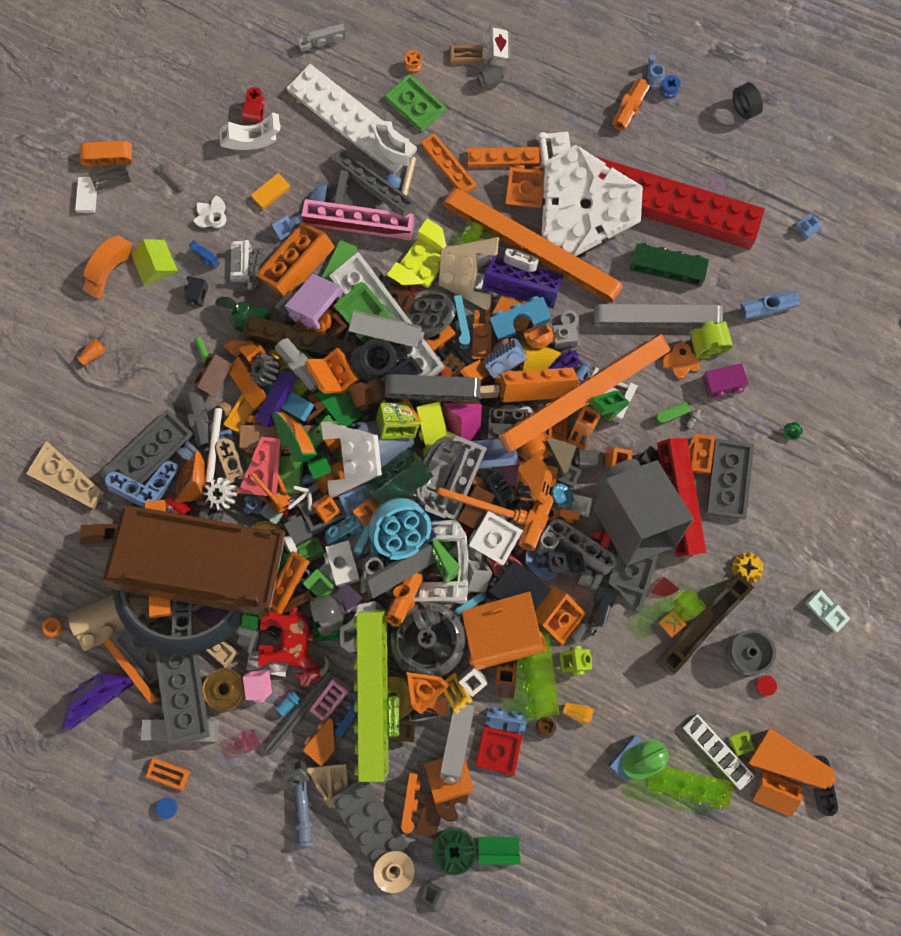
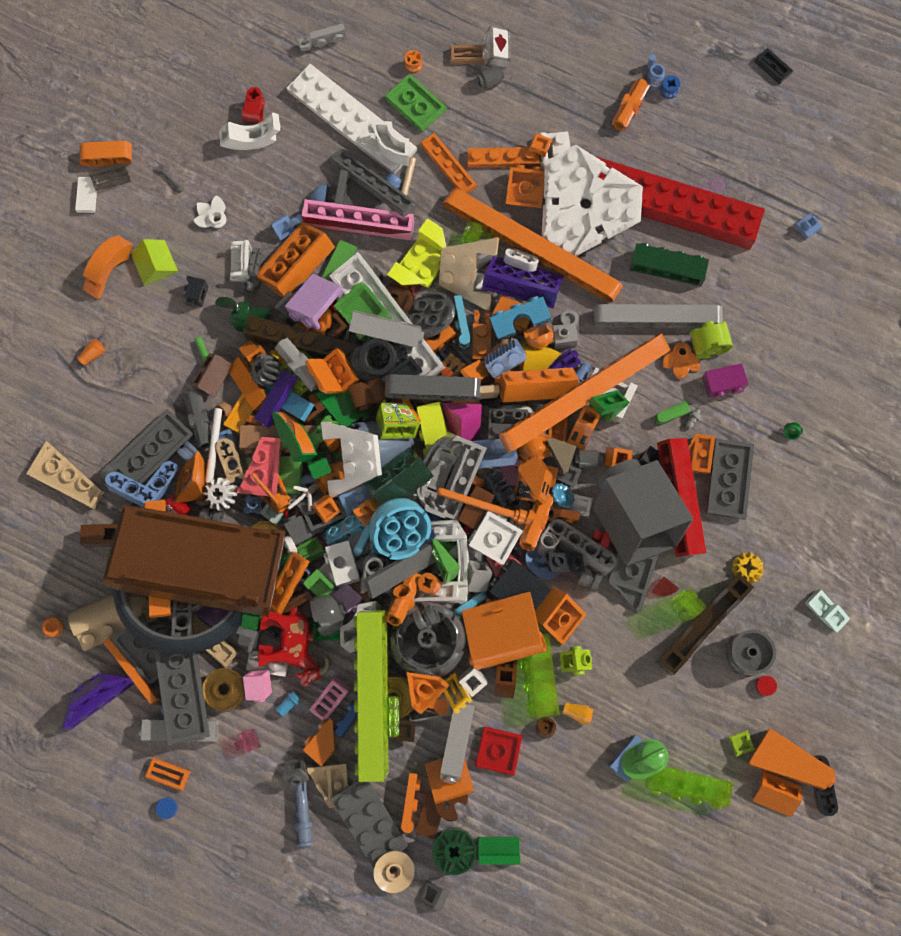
blue plate [189,240,220,269] -> none
orange tile [223,340,247,358] -> none
light orange tile [251,173,291,210] -> none
dark grey axle [264,670,336,754] -> none
medium blue hinge [485,707,527,733] -> none
dark grey arm [569,623,599,643] -> none
black piece [588,585,618,627] -> none
orange tile [658,610,686,638] -> none
tile [682,714,755,790] -> none
black tyre [732,82,763,120] -> none
medium blue piece [740,290,800,320] -> none
none -> orange wheel [418,573,441,595]
none -> orange tile [529,133,552,157]
none -> black tile [754,48,793,85]

